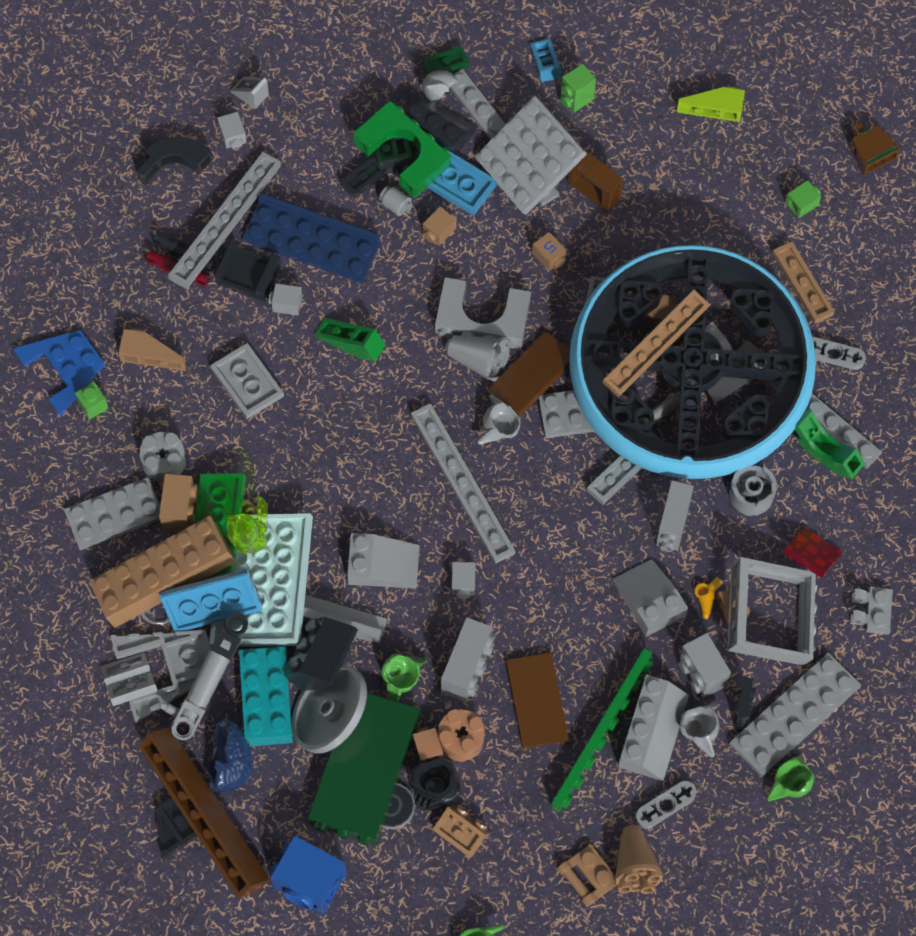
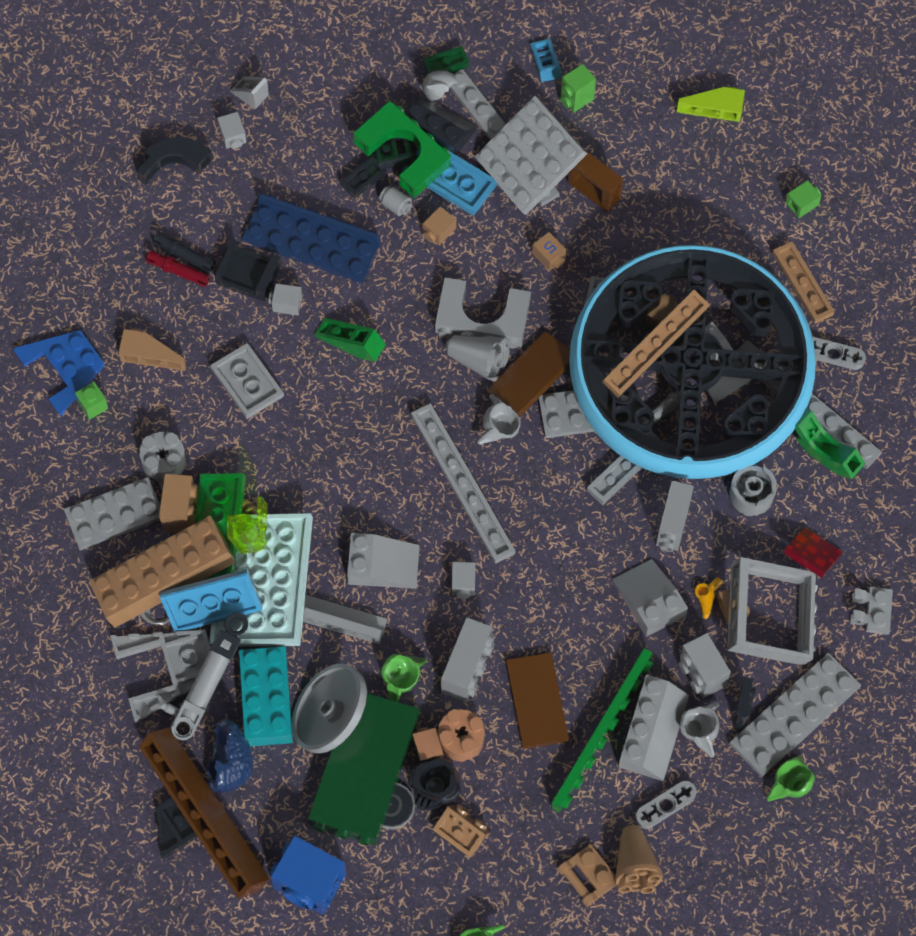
light grey slope [100,652,157,706] -> none
light grey plate [169,152,281,289] -> none
black slope [284,617,358,692] -> none
reddish brown torso [850,122,901,176] -> none

